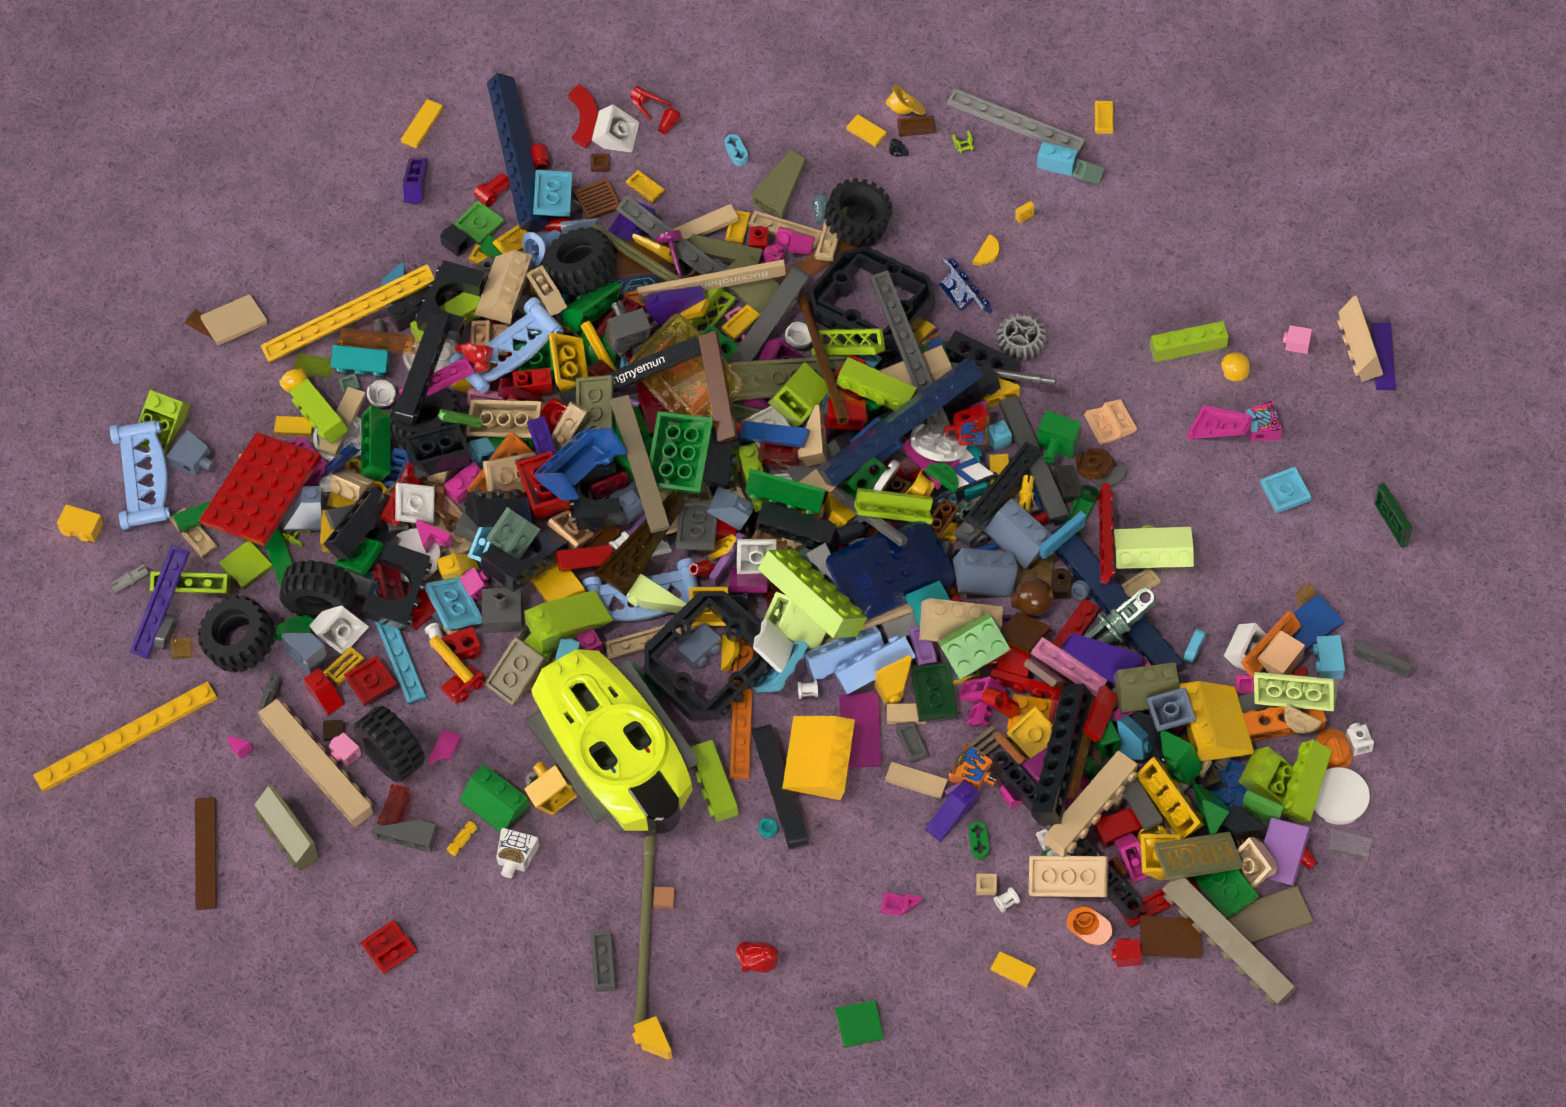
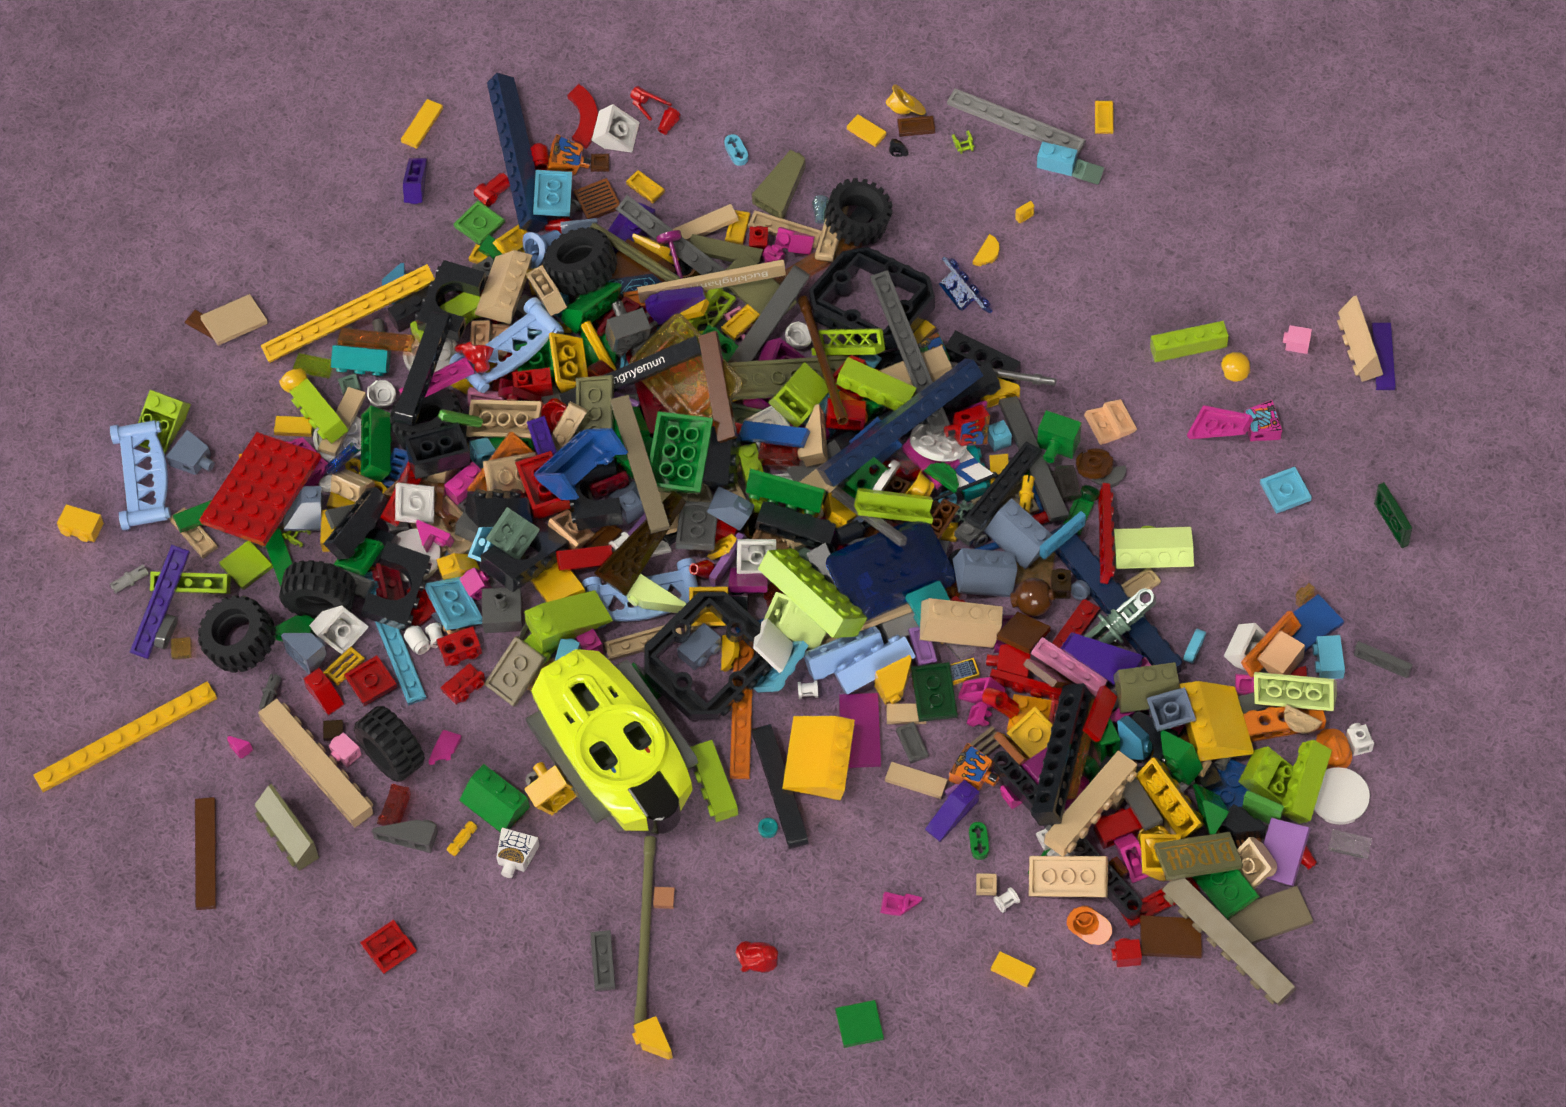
yellow axle [429,635,473,683] -> none
black brick [440,224,470,257] -> none
brick [938,612,1011,679] -> none
light grey gear [996,312,1047,361] -> none
none -> white brick [404,626,430,655]
none -> torso [547,134,591,175]

